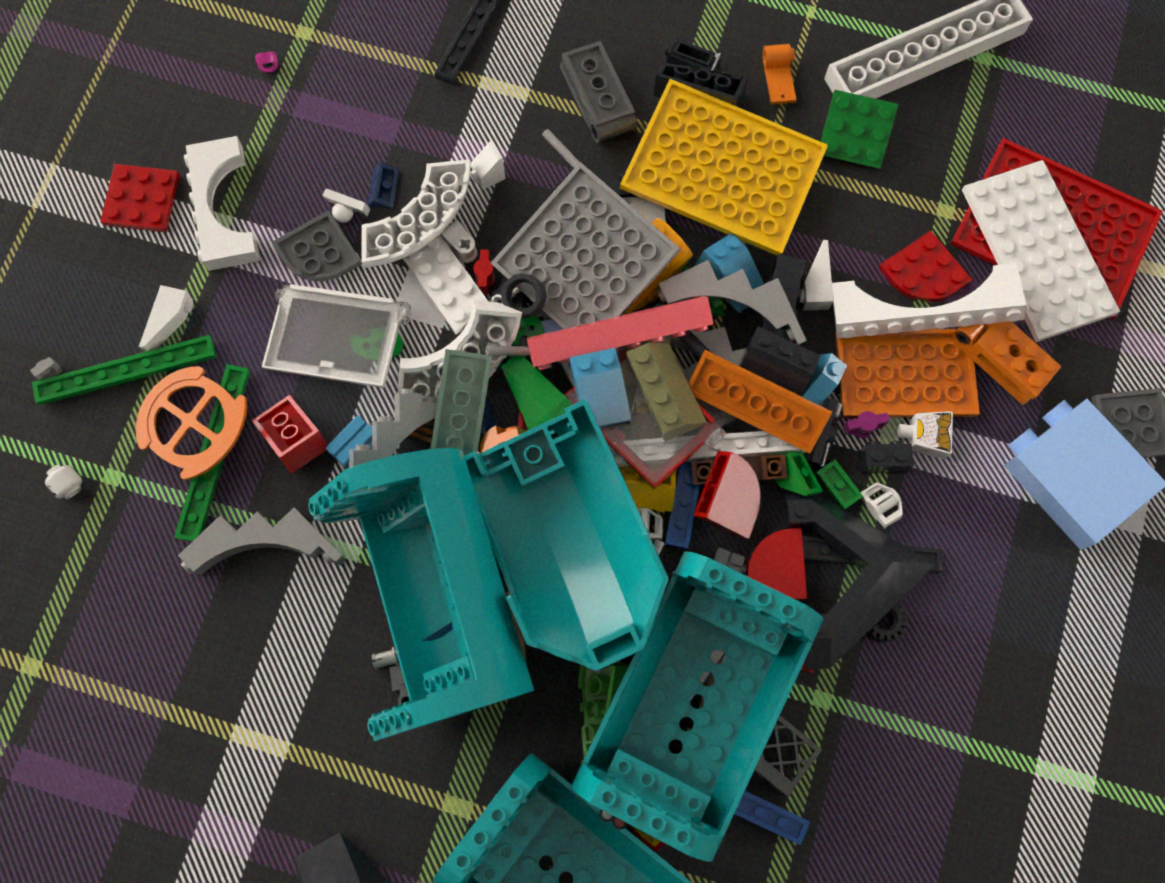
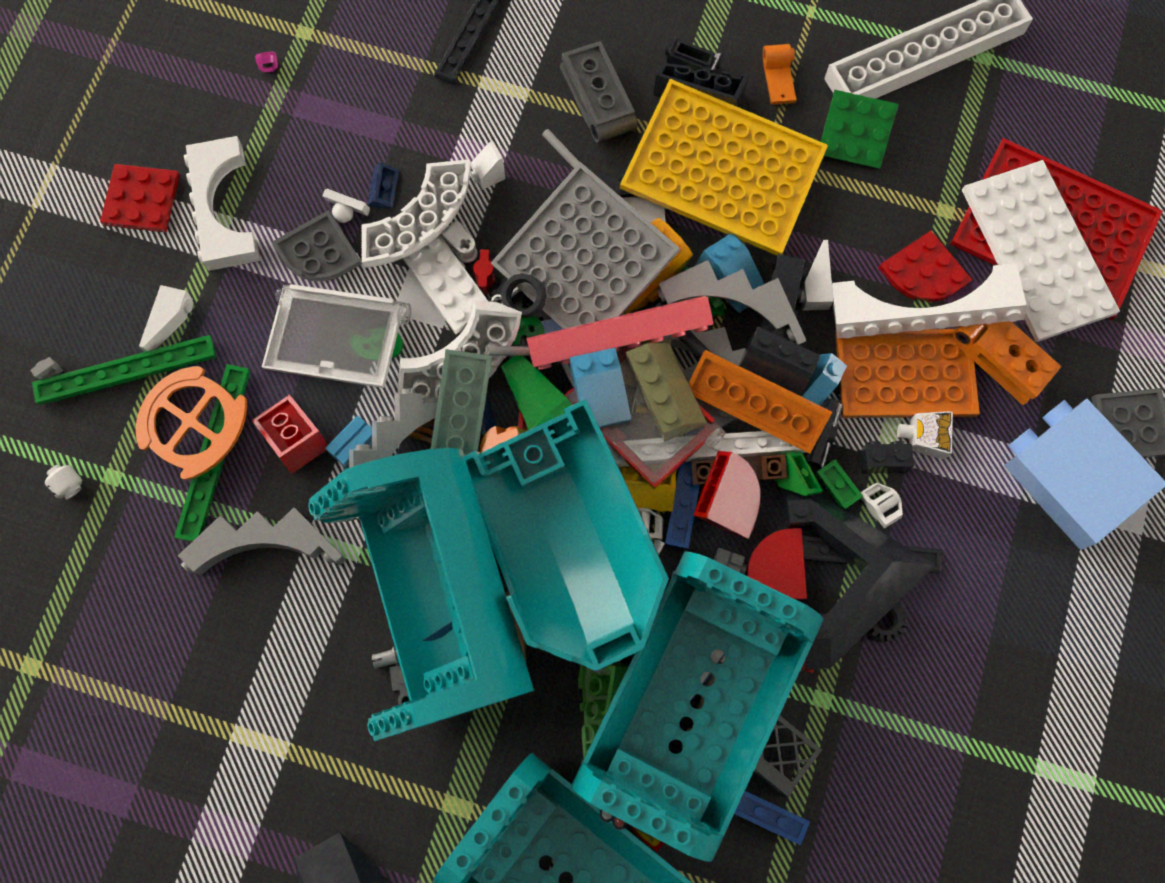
magenta piece [843,411,889,438] -> none

